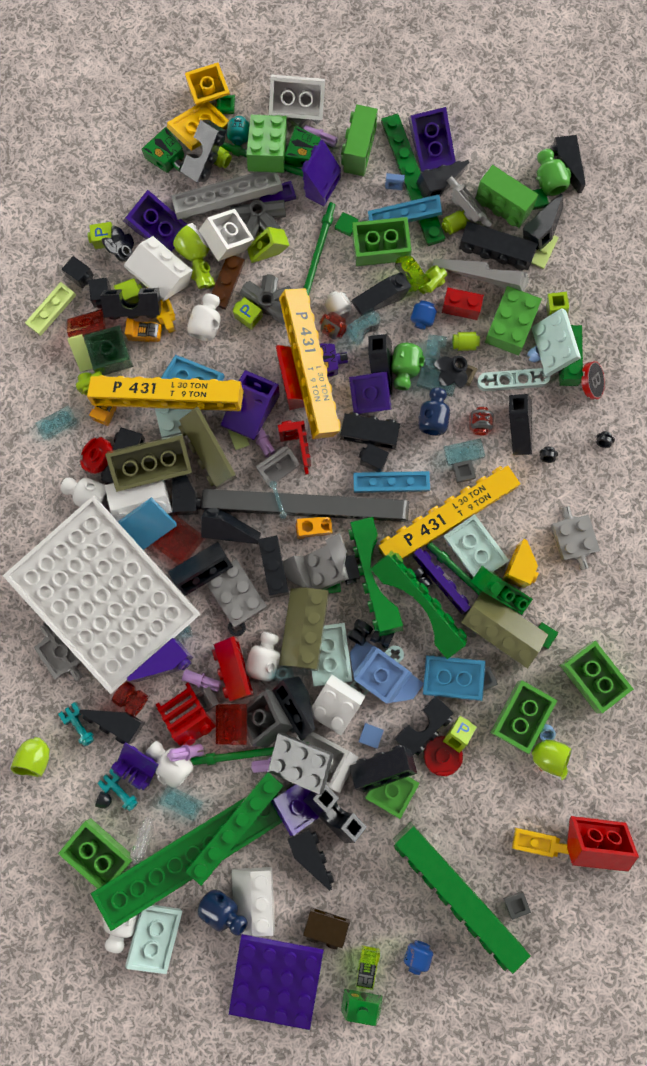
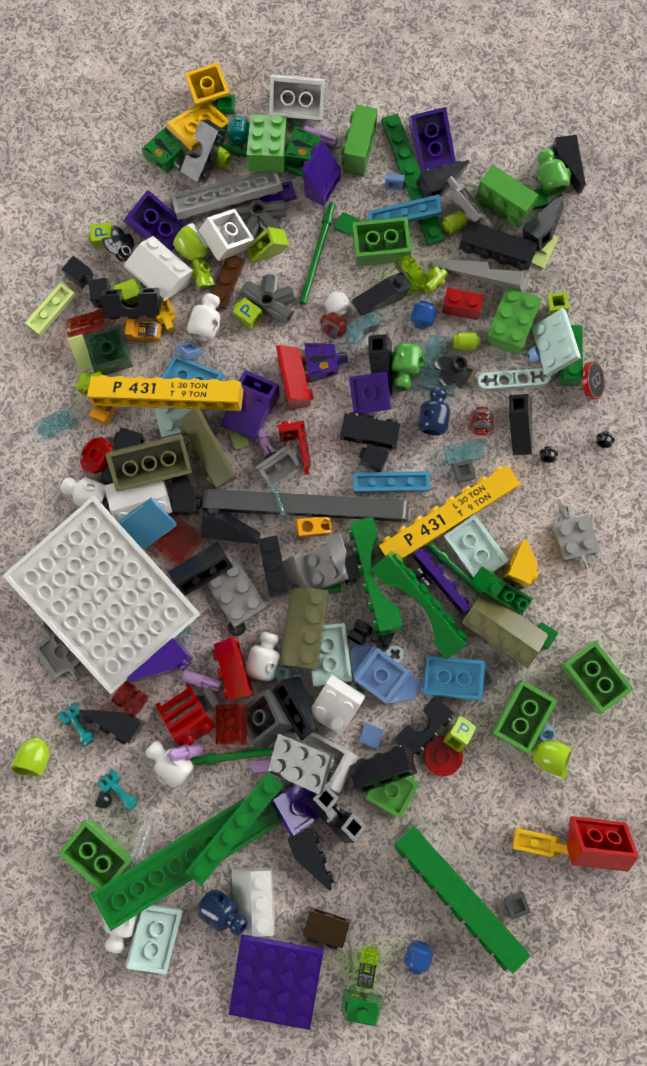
dark purple hinge [111,742,159,790] -> none
clear light blue plate [159,785,204,821] -> none
yellow brick [279,288,341,439] -> none
none -> medium blue tile [176,341,202,360]

